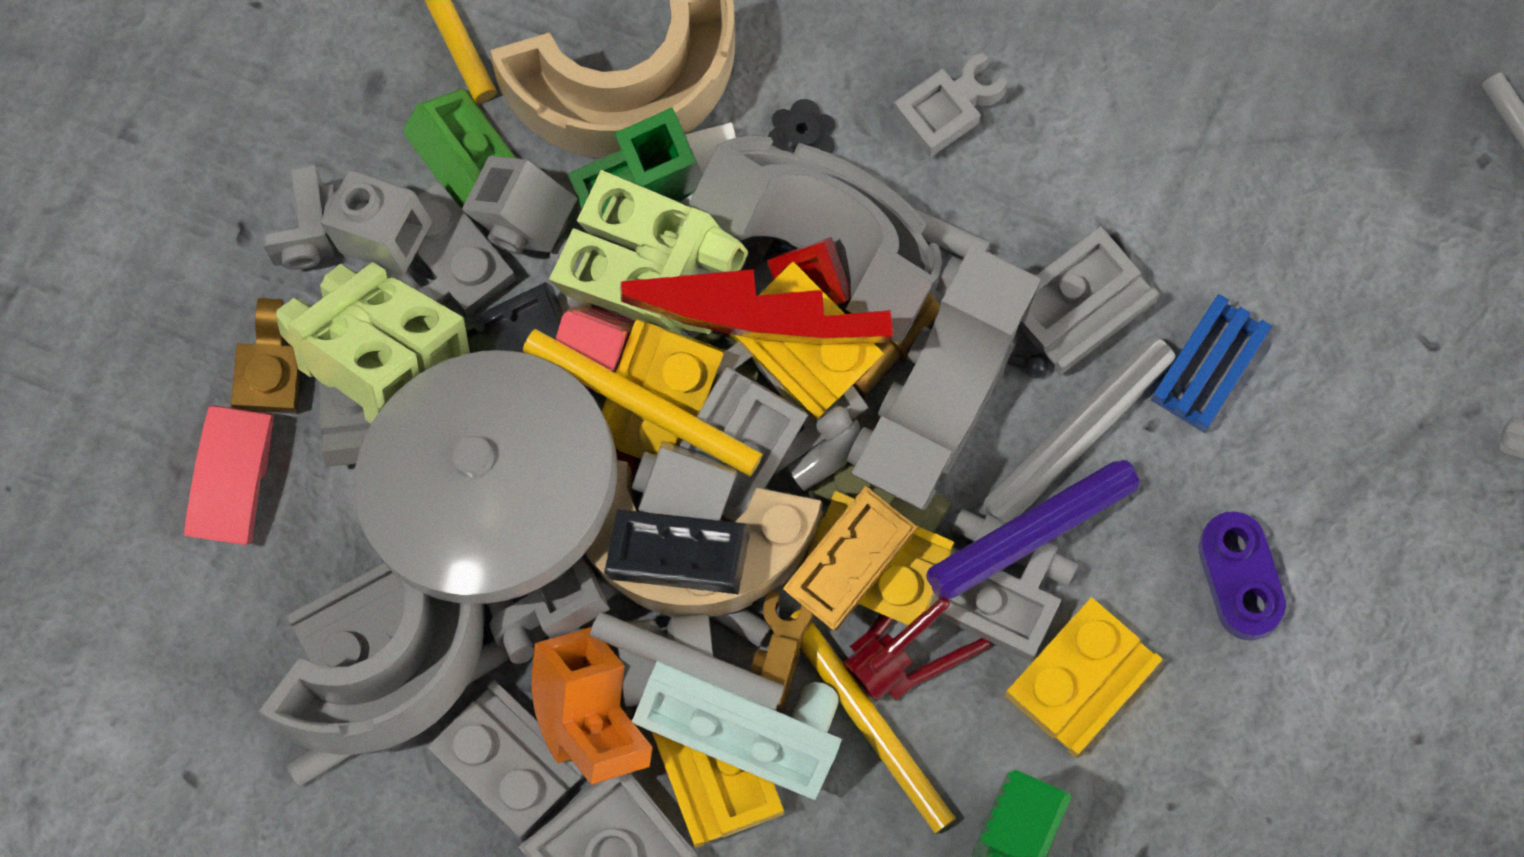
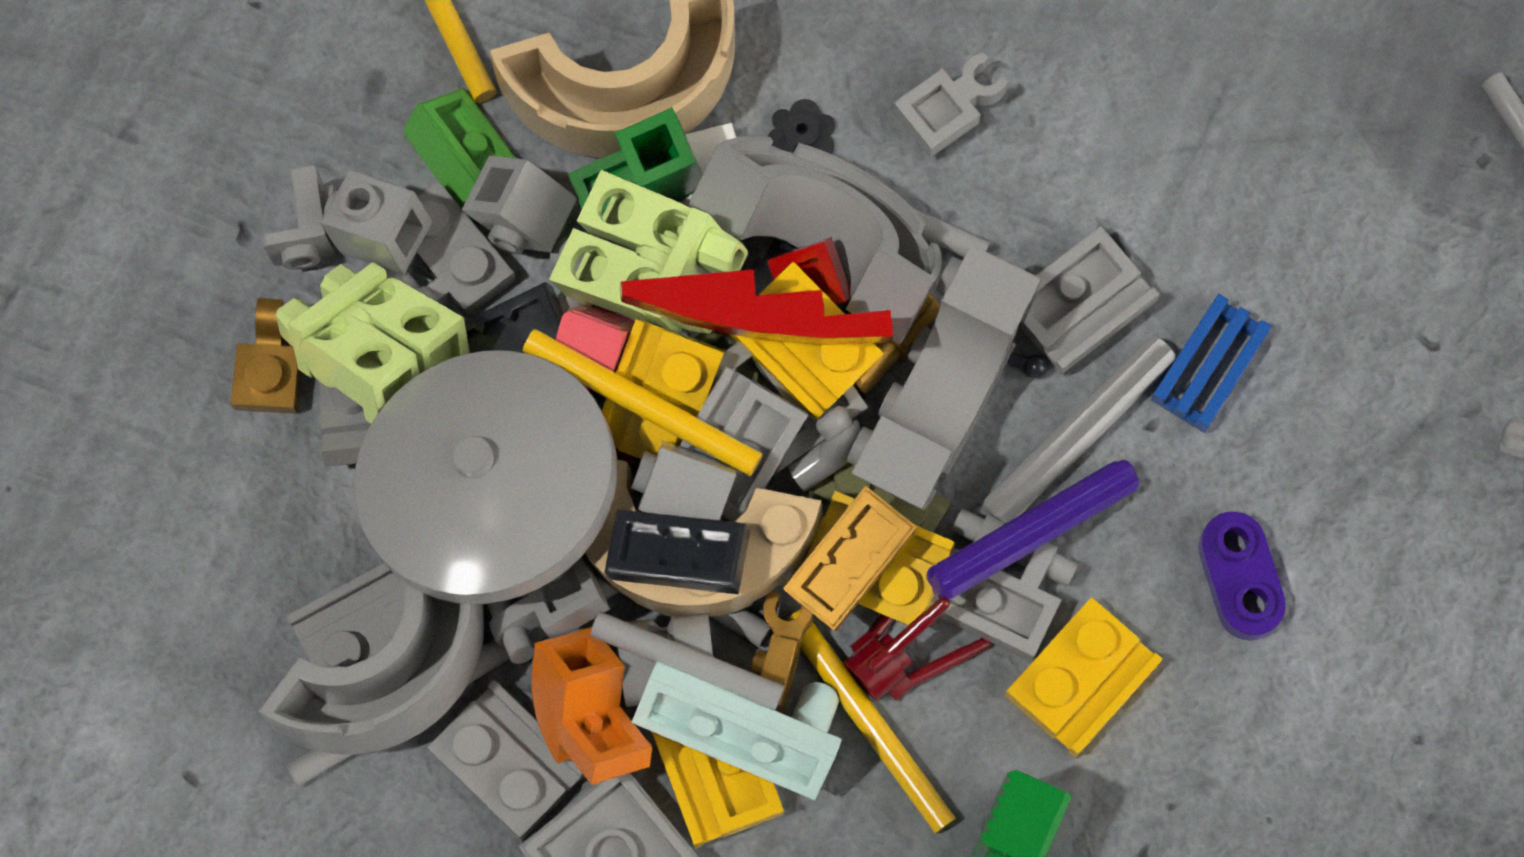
coral slope [184,405,274,545] -> none

